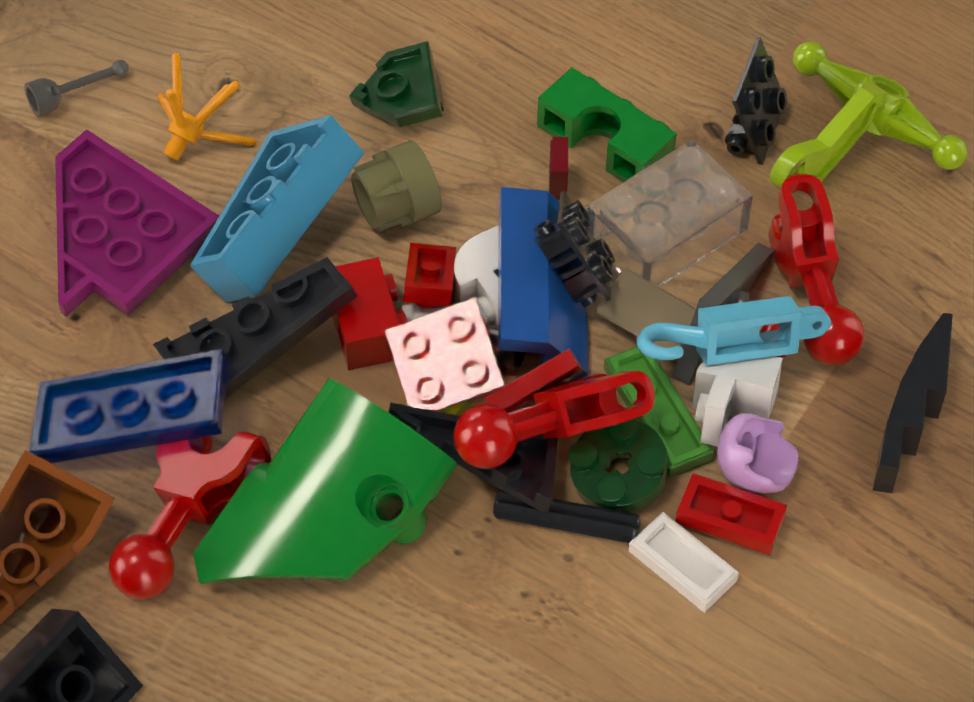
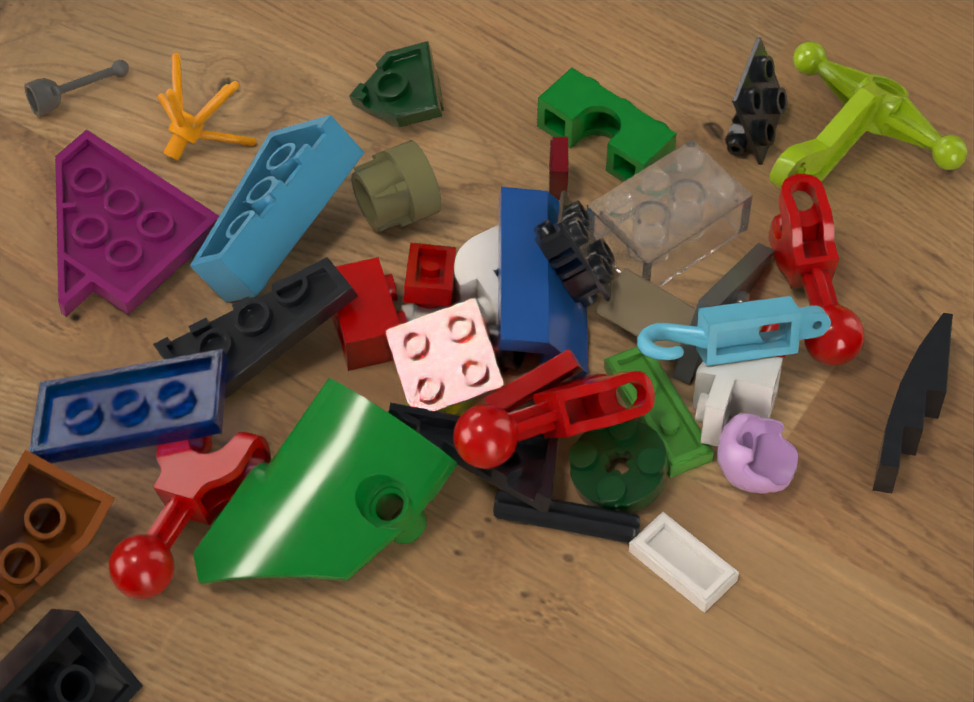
red plate [675,473,787,555] -> none

